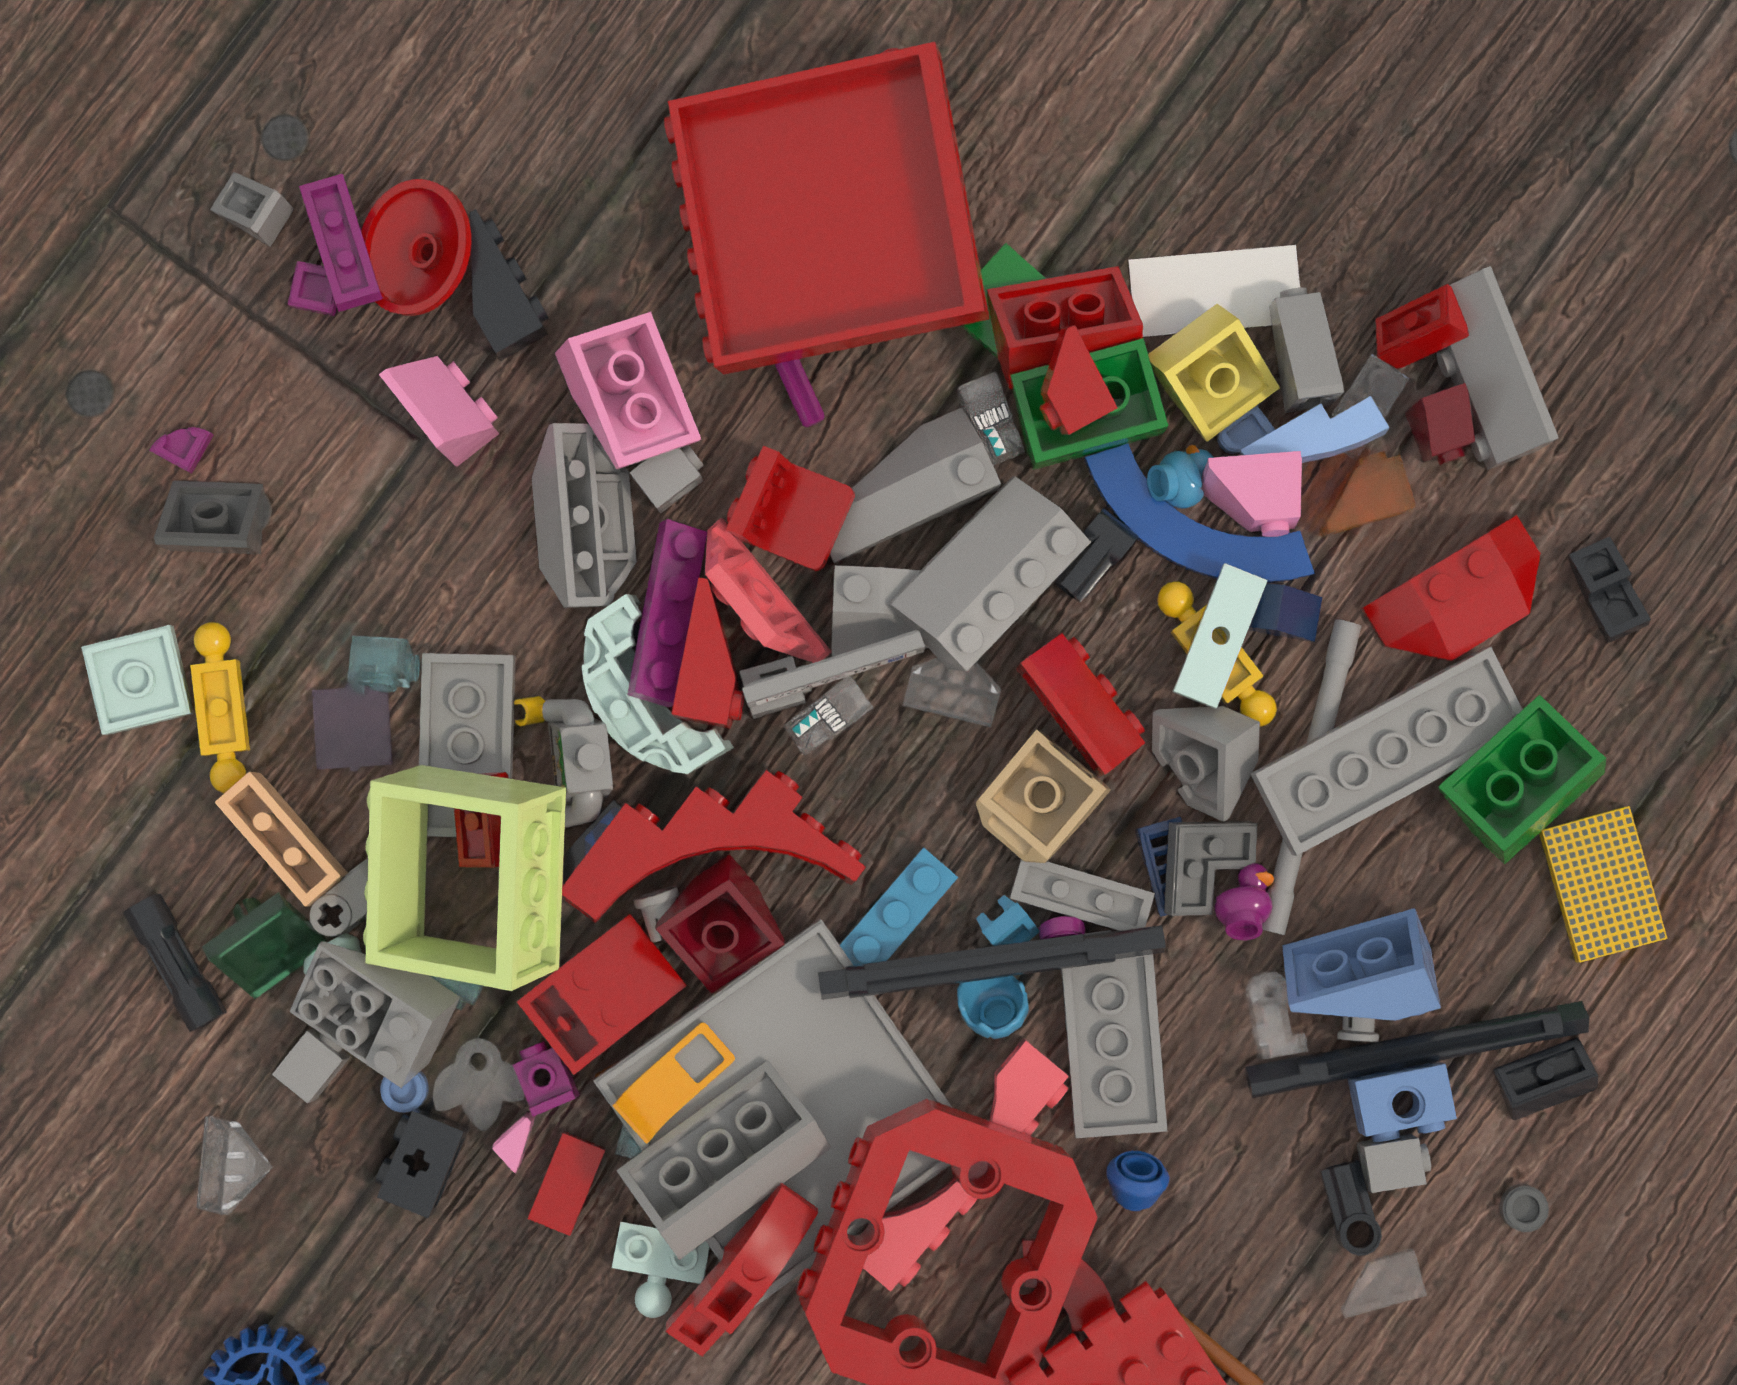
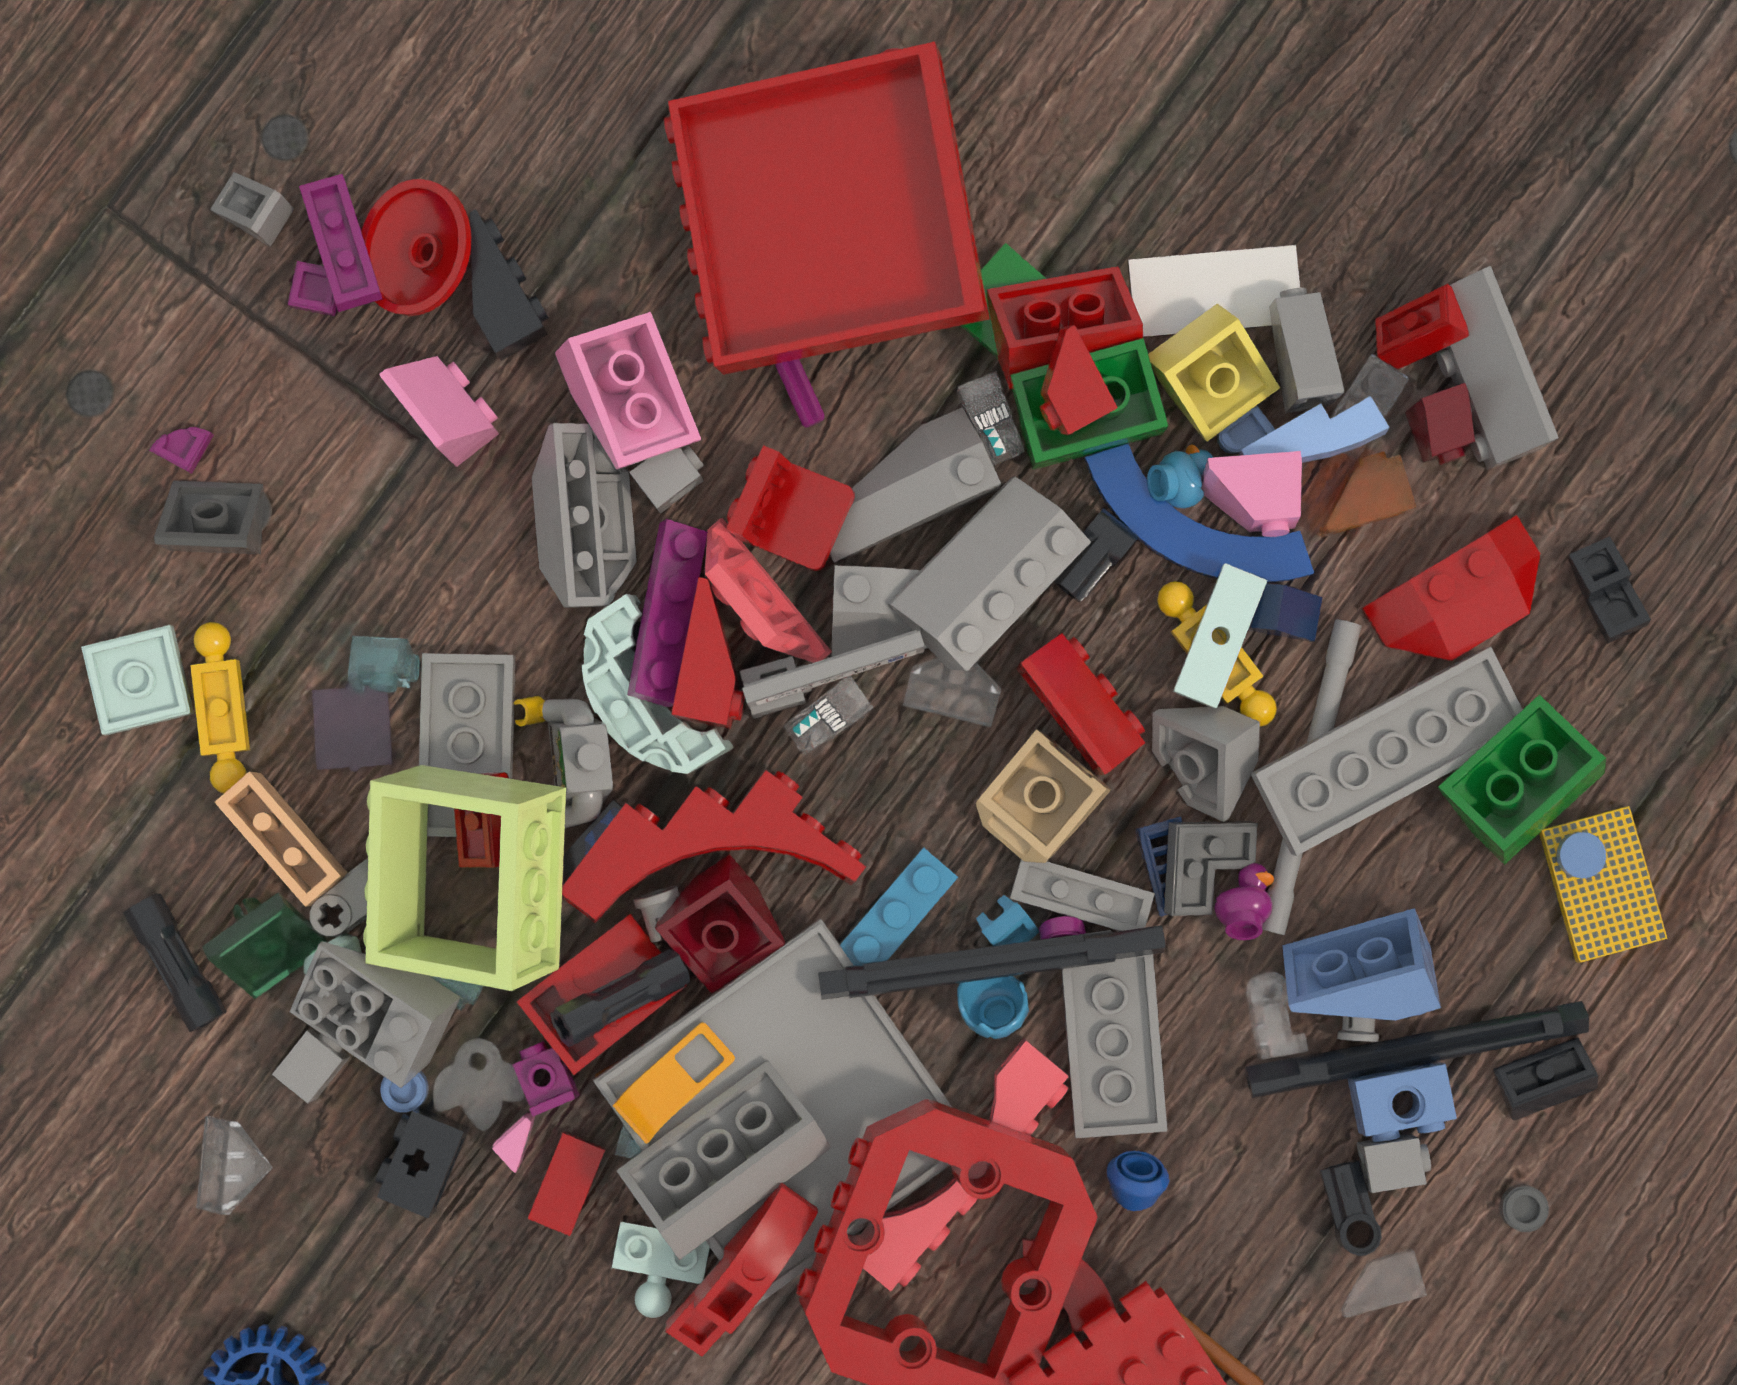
none -> black axle [550,948,690,1047]
none -> medium blue tile [1556,832,1606,878]

